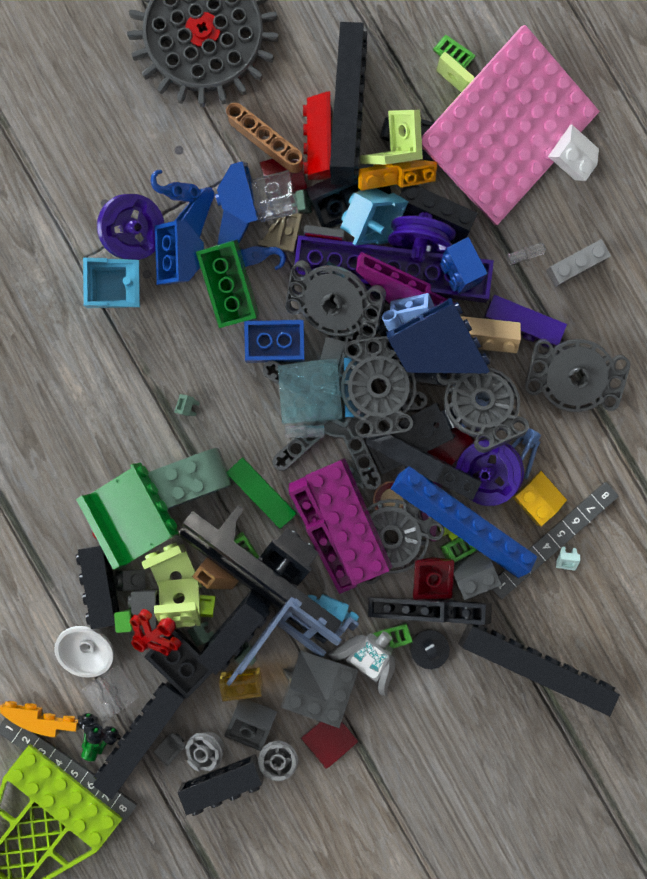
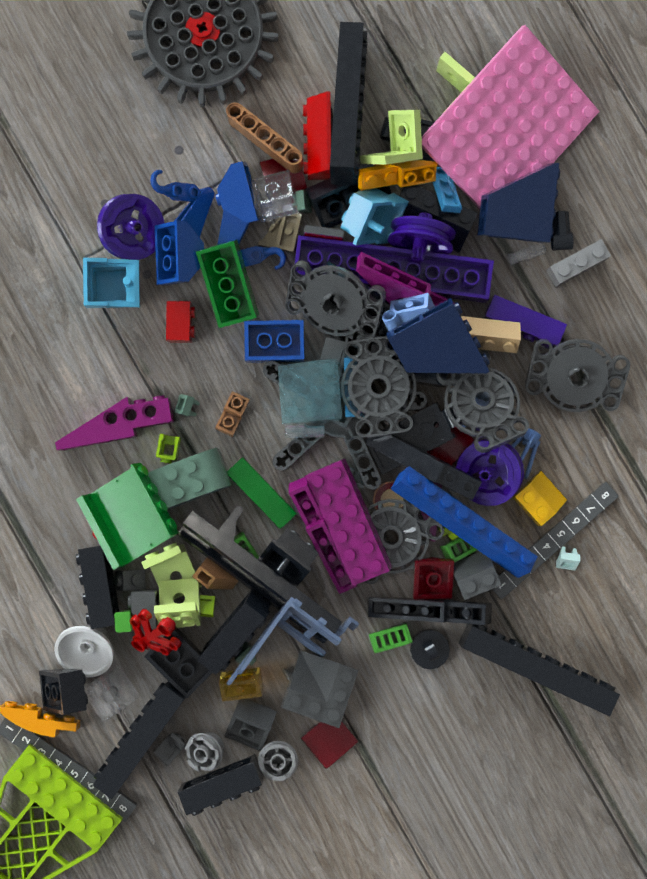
black plant [78,713,121,762] -> none
sand green tile [187,622,214,647] -> none
medium azure piece [308,594,359,625] -> none
light grey torso [327,631,396,696] -> none
bright green slope [433,34,476,69] -> none
blue brick [440,237,488,295] -> none
white slope [548,125,599,181] -> none
none -> black slope [39,669,88,715]
none -> magenta brick [55,395,174,451]
none -> lime window [156,434,181,464]
none -> red brick [166,301,196,343]
none -> medium nougat slope [215,391,250,437]
none -> dark azure tile [433,167,462,213]
none -> dark blue slope [477,163,560,243]
none -> black piece [551,211,574,251]

